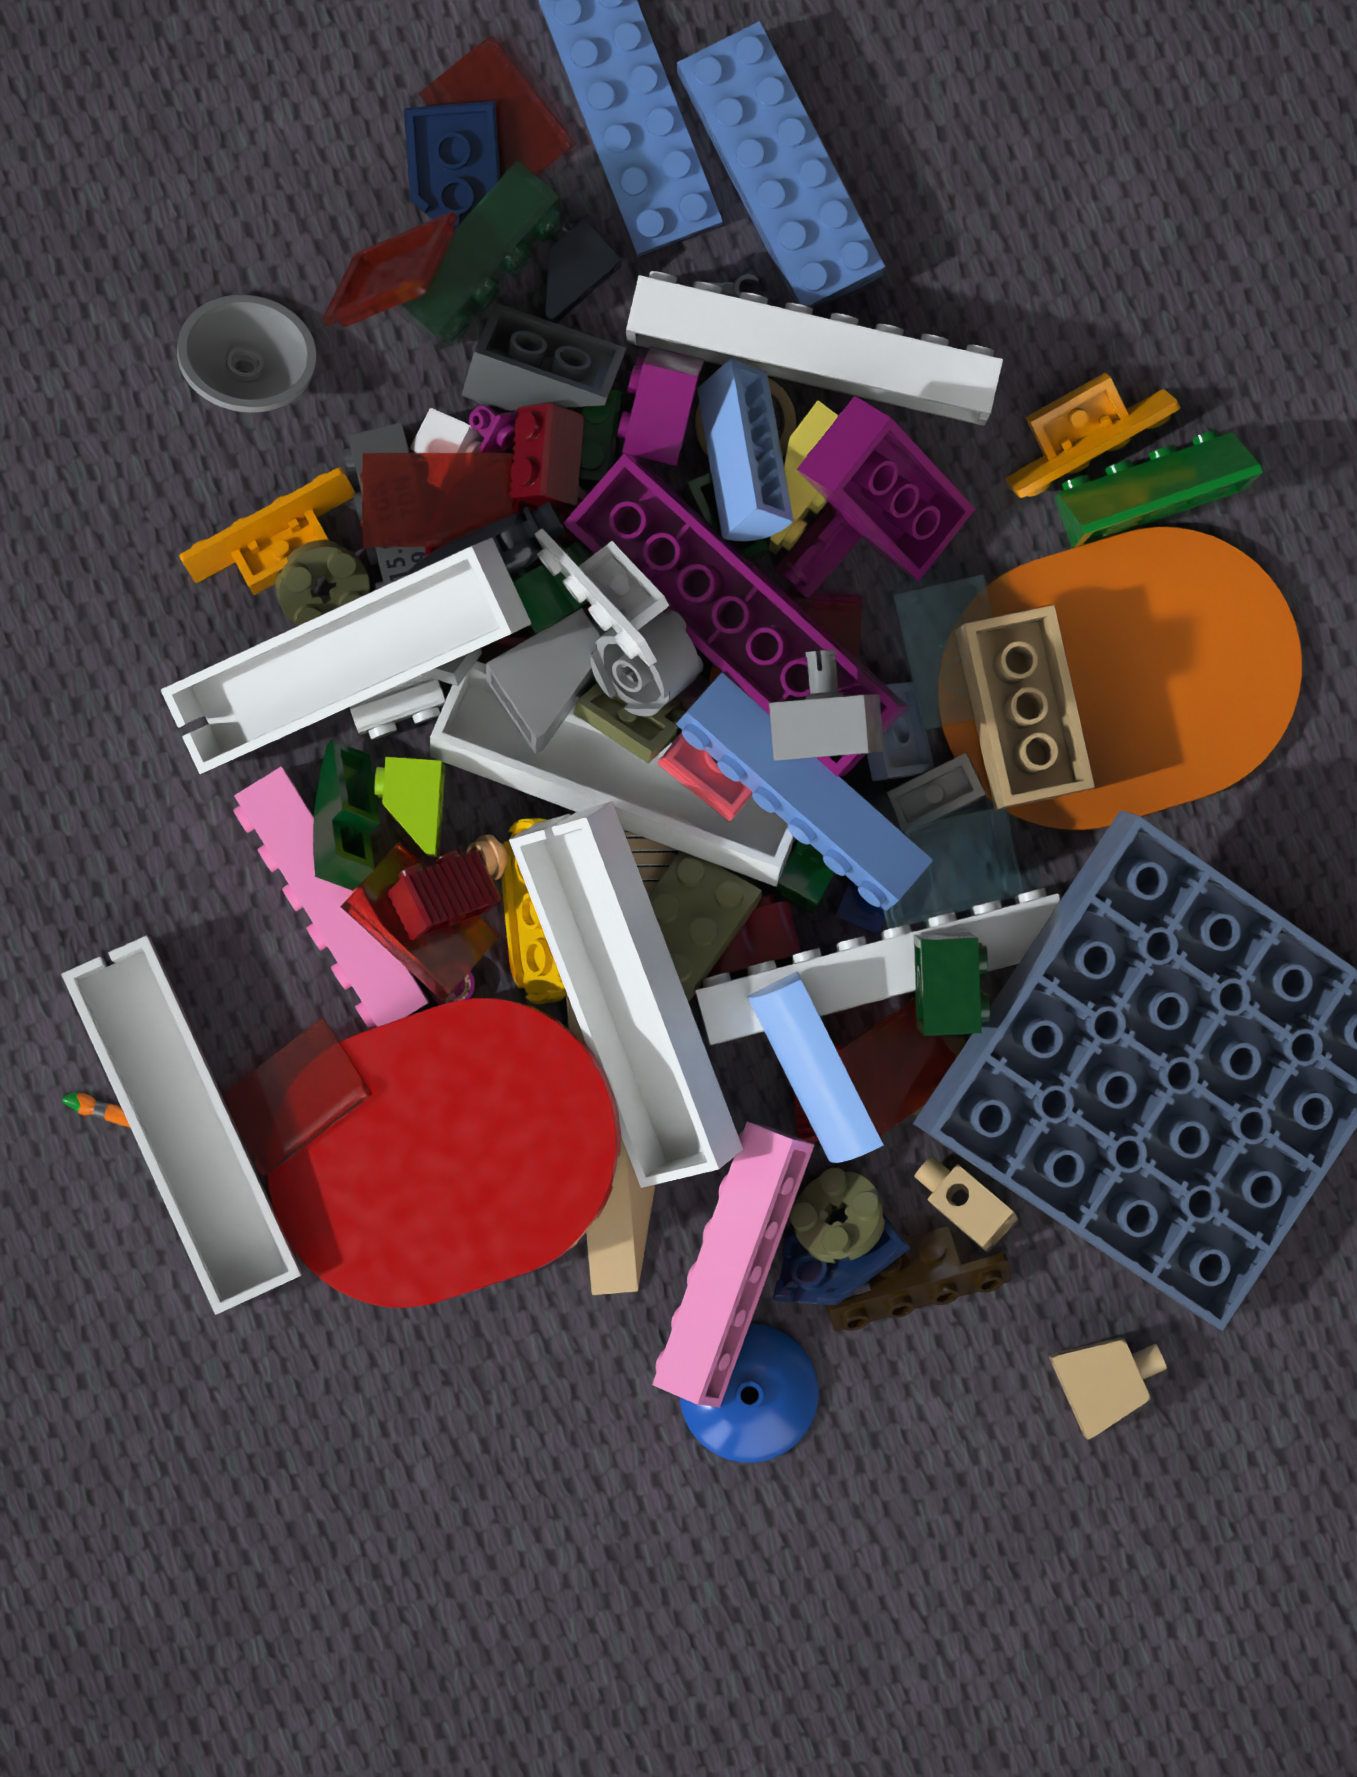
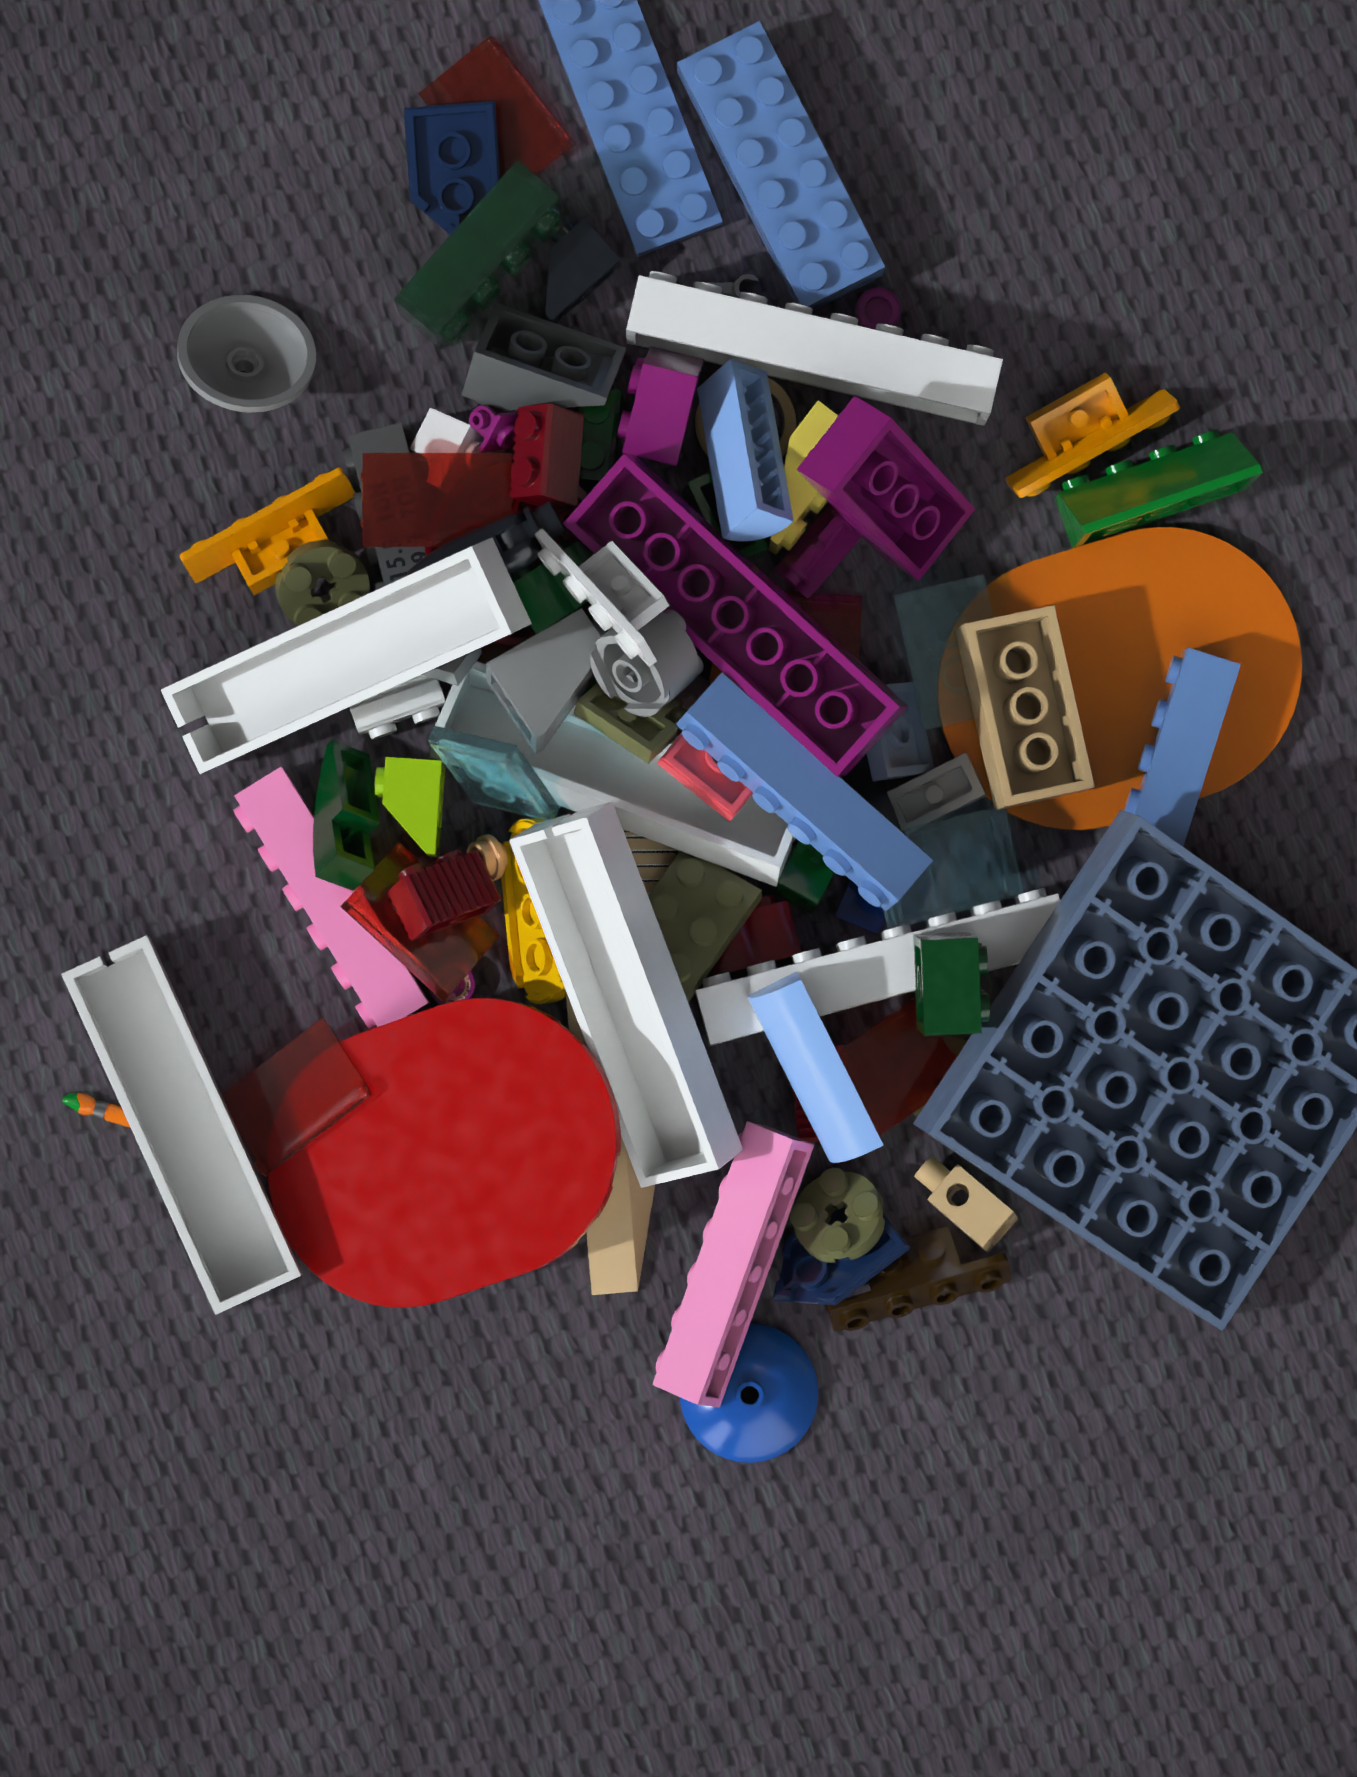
clear red piece [322,211,458,327] -> none
light grey brick [769,650,884,761] -> none
tan torso [1049,1337,1167,1440] -> none
none -> clear light blue tile [428,726,560,820]
none -> magenta tile [855,288,901,329]
none -> medium blue brick [1124,647,1241,846]

